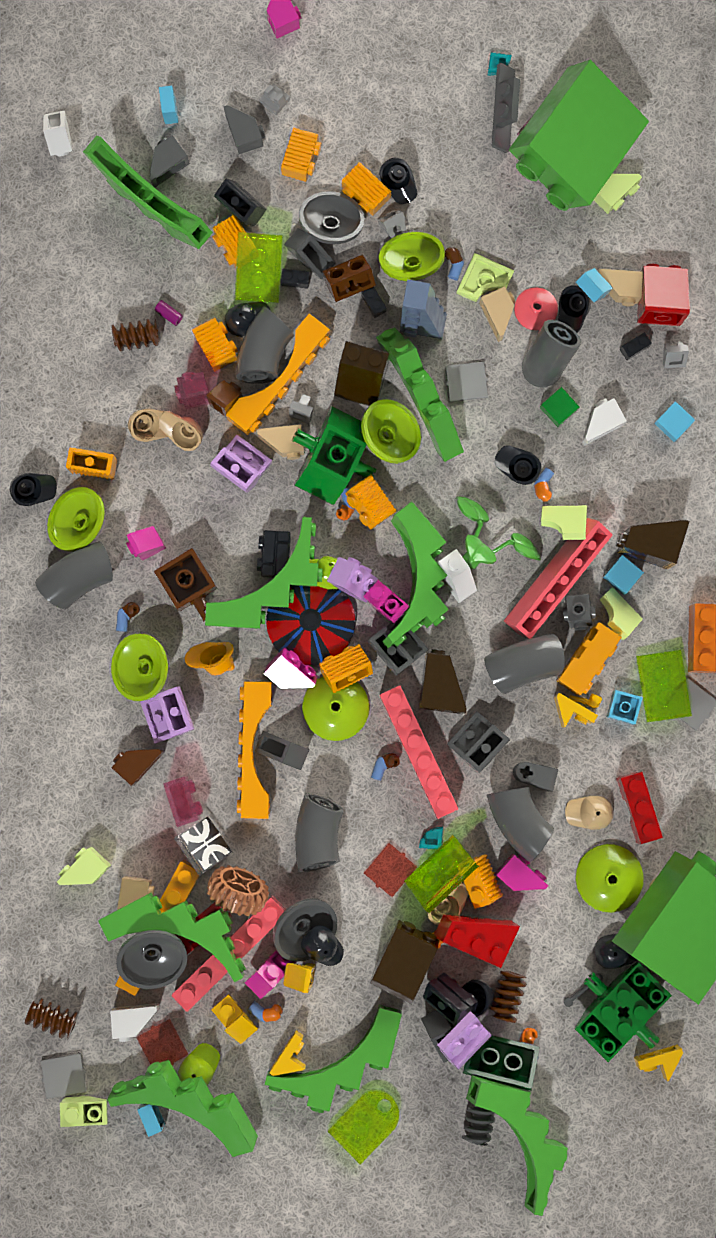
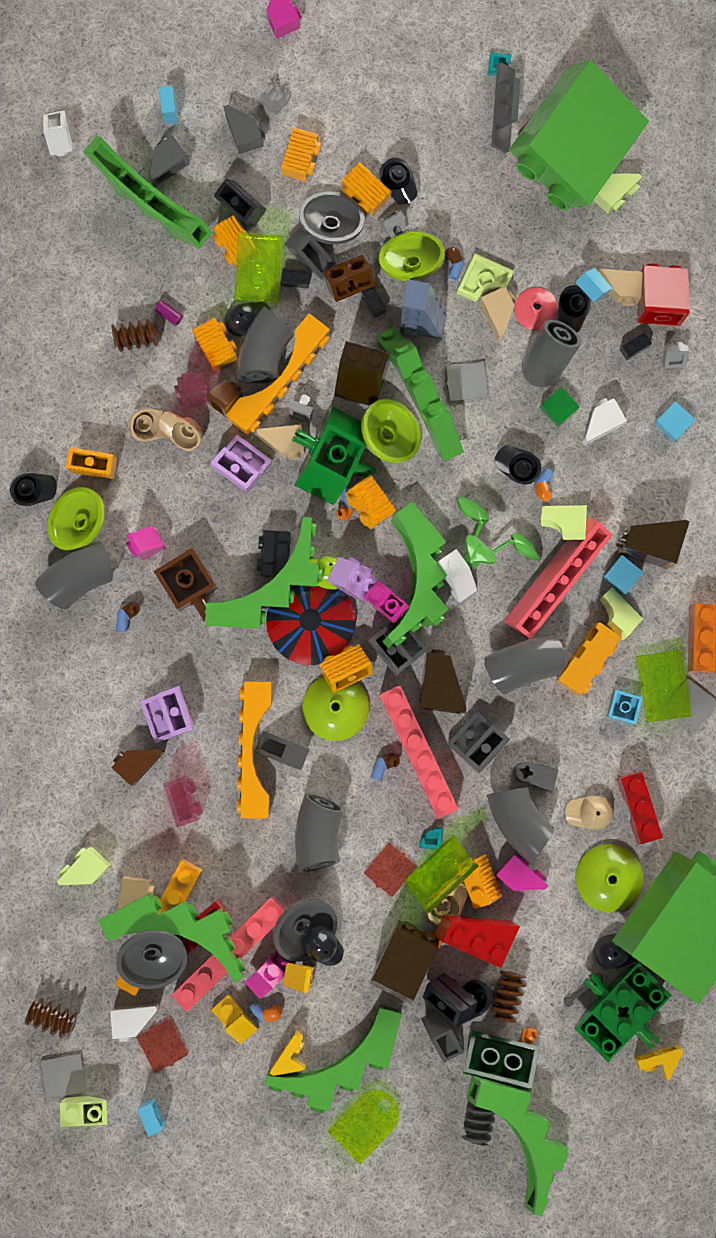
bright green arch [107,1060,258,1157] -> none
lime dish [111,634,168,701] -> none
tile [174,815,233,876] -> none
lime cap [178,1043,220,1085] -> none
light orange piece [184,642,235,676] -> none
nougat gear [207,865,269,916] -> none
slope [264,647,318,688] -> none
lavender brick [437,1011,492,1070] -> none
yellow slope [554,693,598,728] -> none
dark grey brick [563,594,596,630] -> none
yellow hand [569,693,602,708] -> none

